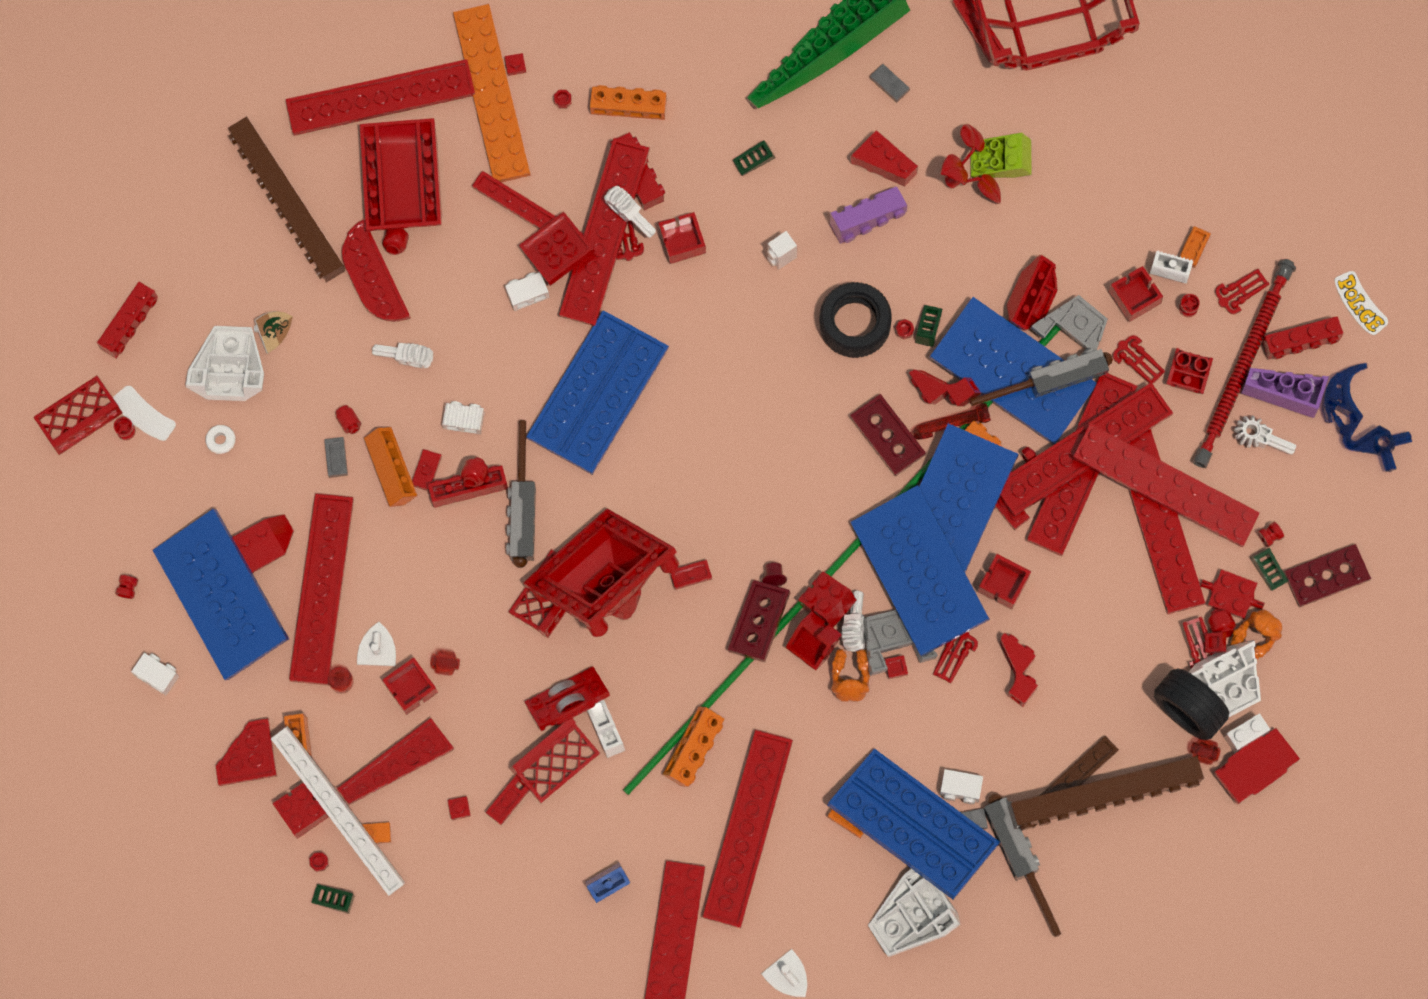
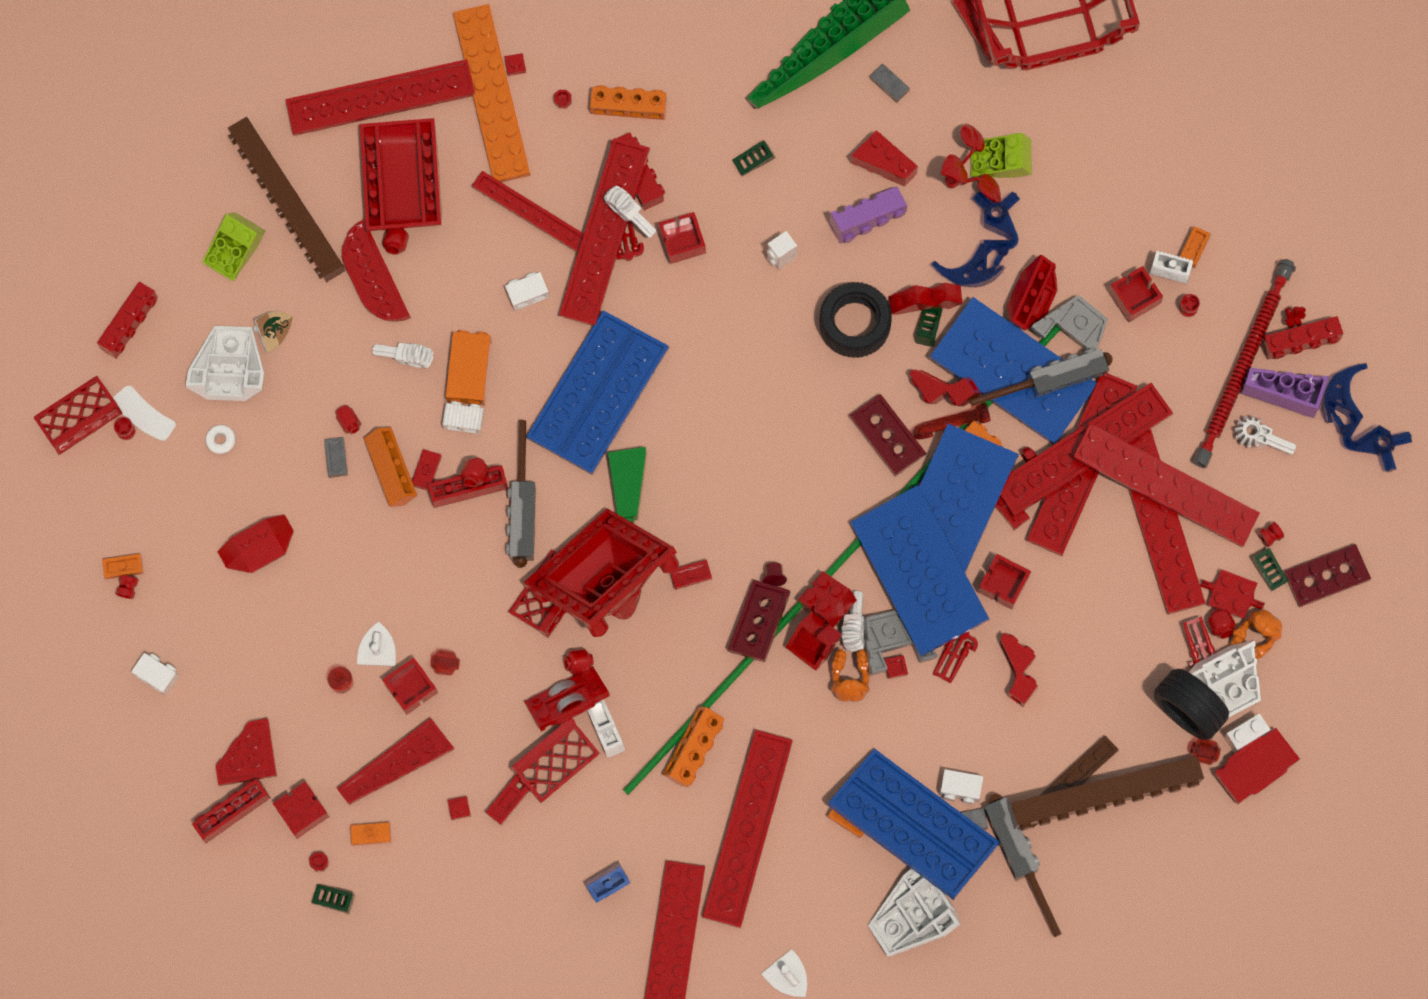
blue plate [153,509,289,680] -> none
white plate [271,726,405,896] -> none
orange brick [284,713,312,756] -> none
red plate [289,494,354,686] -> none
red plate [519,212,596,286] -> none
red tile [895,319,914,339] -> none
red piece [1113,335,1166,384] -> none
red slope [1166,348,1213,394] -> none
red plate [1205,632,1226,654] -> none
red piece [1215,269,1270,315] -> none
sticker [1335,271,1388,335] -> none
none -> orange plate [102,554,144,579]
none -> red brick [192,778,270,843]
none -> lime slope [202,212,265,281]
none -> orange panel [446,330,492,406]
none -> red head [564,648,594,675]
none -> green slope [608,447,647,523]
none -> red arch [889,283,963,315]
none -> clear blue piece [931,191,1020,288]
none -> red plant [1285,306,1306,328]

